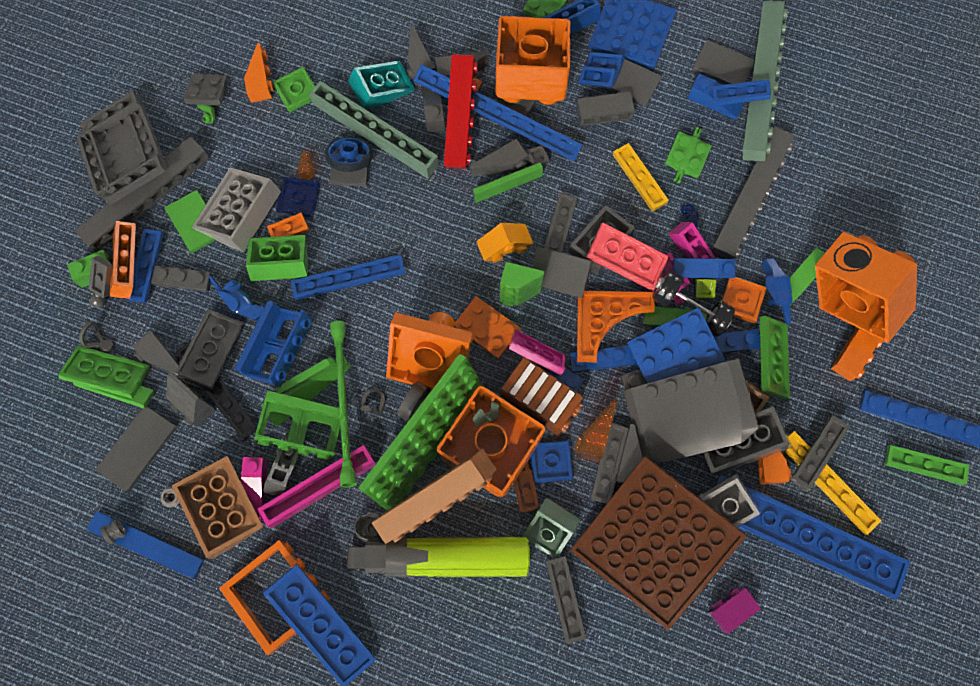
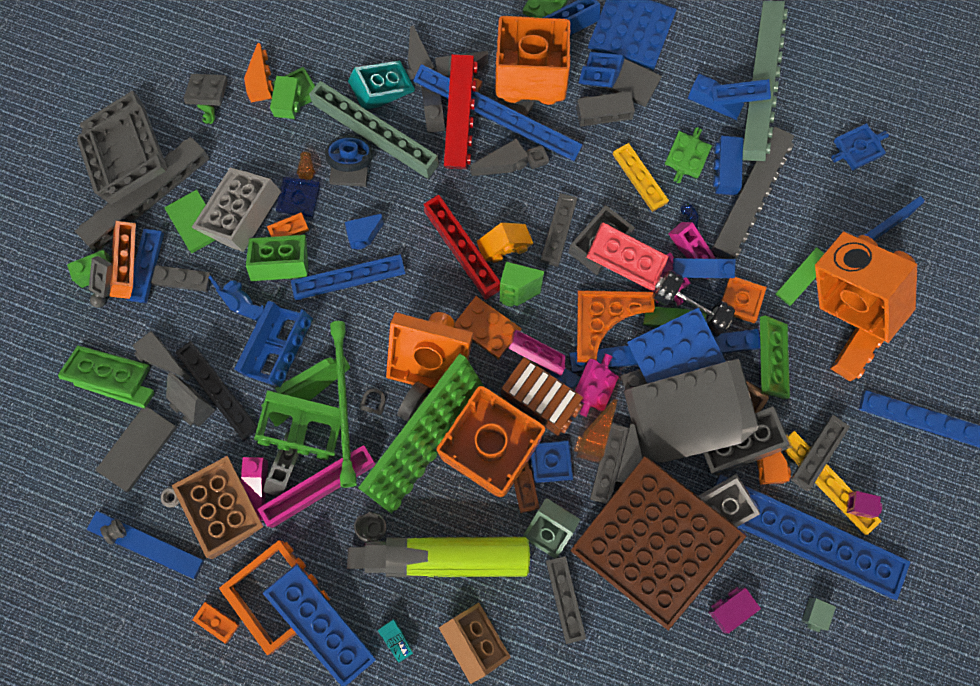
dark grey piece [79,321,113,352] -> none
dark grey tile [174,309,244,390] -> none
medium nougat brick [372,449,497,544] -> none
bright green tile [473,163,543,203] -> none
sand green piece [473,402,499,427] -> none
dark grey tile [533,247,593,298] -> none
dark grey tile [692,40,755,85] -> none
lime plate [695,278,716,298] -> none
blue animal [762,258,793,325] -> none
bright green plate [884,445,969,485] -> none
none -> orange plate [192,602,240,644]
none -> bright green brick [270,76,303,119]
none -> blue slope [345,214,384,249]
none -> teal leg [378,619,413,663]
none -> red brick [423,195,500,300]
none -> medium nougat slope [439,603,511,684]
none -> dark pink plate [575,354,619,417]
none -> blue brick [713,136,743,195]
none -> sand green brick [802,598,836,633]
none -> blue plate [831,123,889,171]
none -> magenta brick [847,491,882,519]
none -> blue tile [865,196,925,241]

